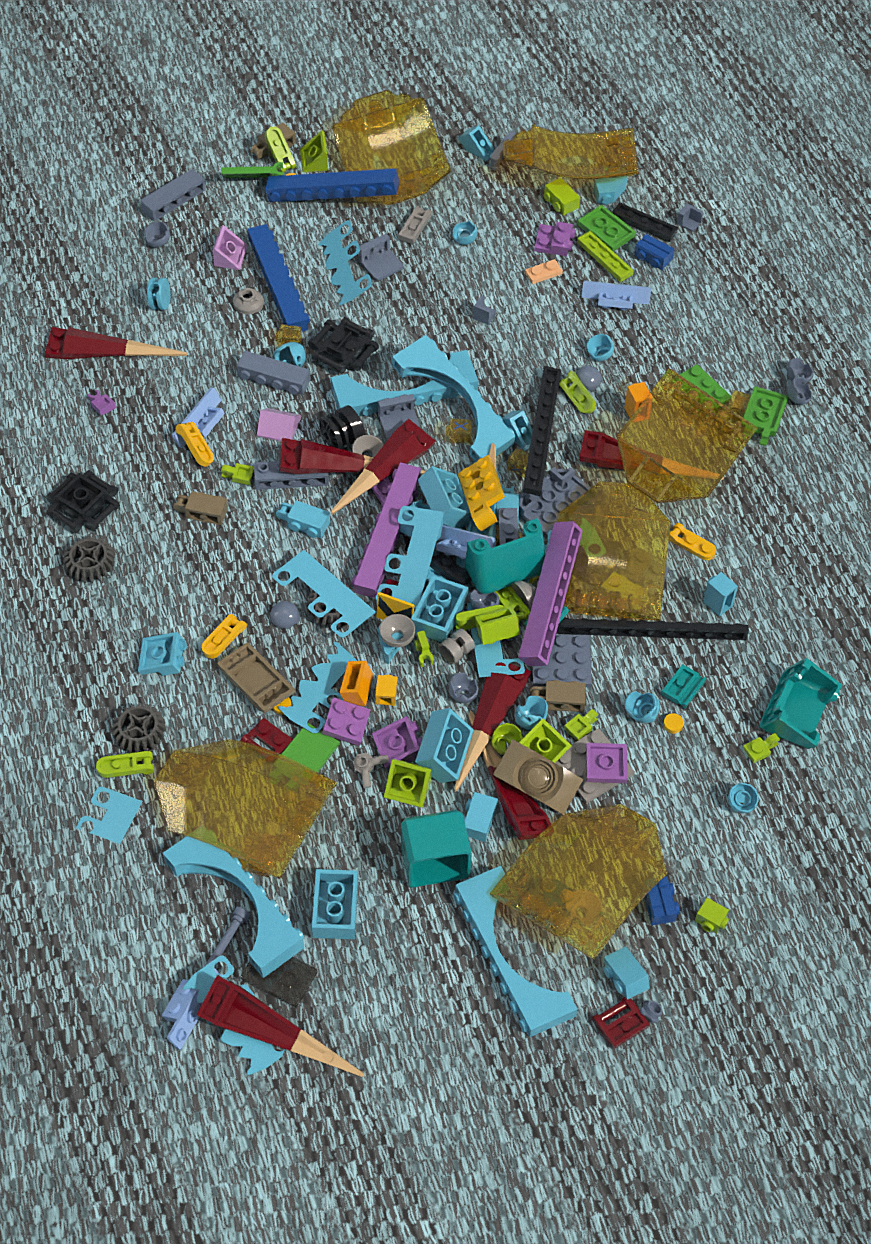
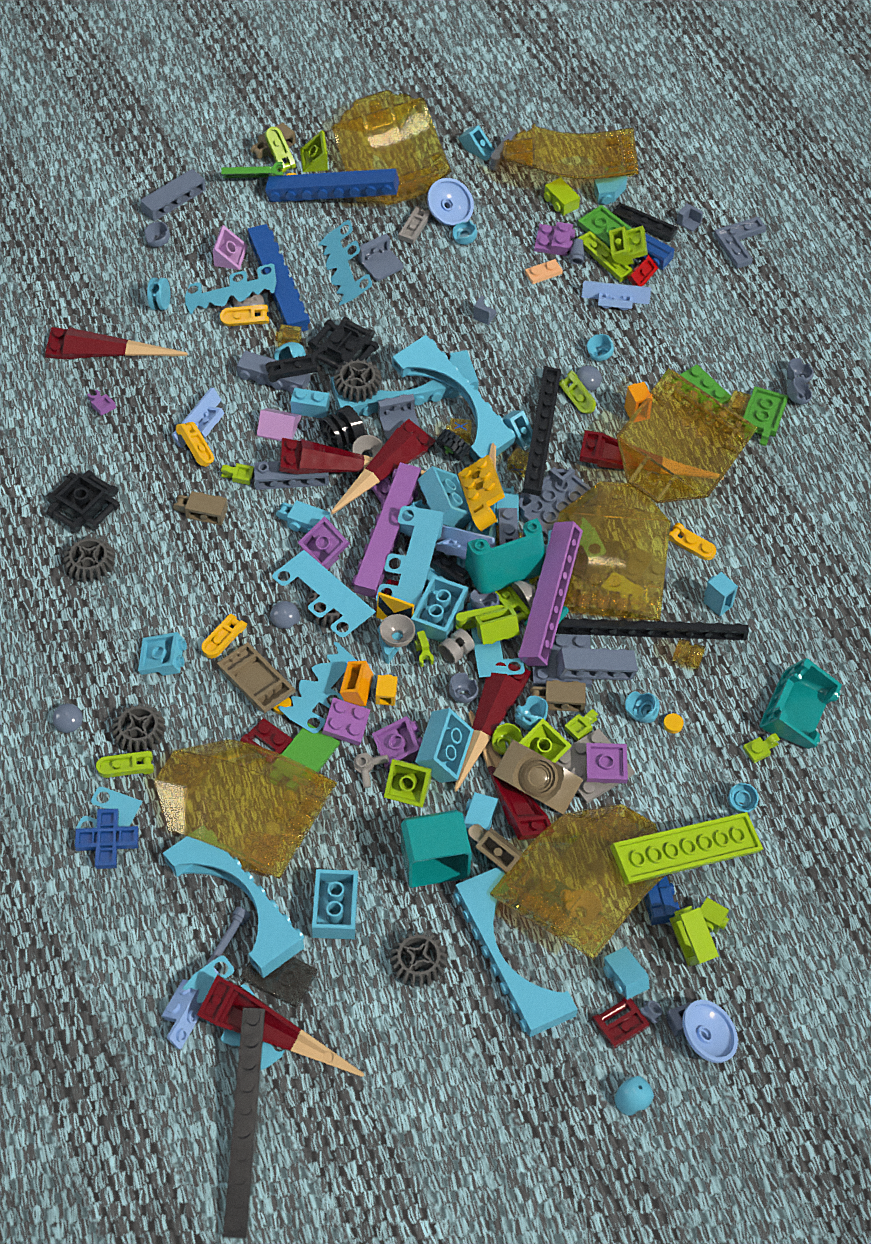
teal plate [661,664,707,709] -> none
none -> sand blue hair [52,703,83,733]
none -> blue plate [75,808,139,869]
none -> medium azure piece [185,264,276,314]
none -> yellow plate [220,305,269,326]
none -> black plate [223,1008,266,1239]
none -> black plate [265,354,318,382]
none -> medium azure piece [290,388,330,418]
none -> medium lavender plate [298,516,350,570]
none -> dark grey gear [333,358,382,403]
none -> dark grey gear [390,930,448,988]
none -> light blue dish [427,178,474,226]
none -> black wheel [436,429,470,461]
none -> dark tan brick [468,824,524,873]
none -> sand blue brick [555,647,638,680]
none -> sand blue cone [569,238,585,265]
none -> lime brick [609,226,648,265]
none -> lime plate [610,812,763,885]
none -> medium azure helmet [614,1076,654,1115]
none -> red plate [627,255,658,286]
none -> sand blue panel [666,1002,691,1037]
none -> lime window [669,906,719,966]
none -> clear yellow wheel [672,638,706,670]
none -> light blue dish [682,1000,738,1063]
none -> sand blue plate [714,216,766,269]

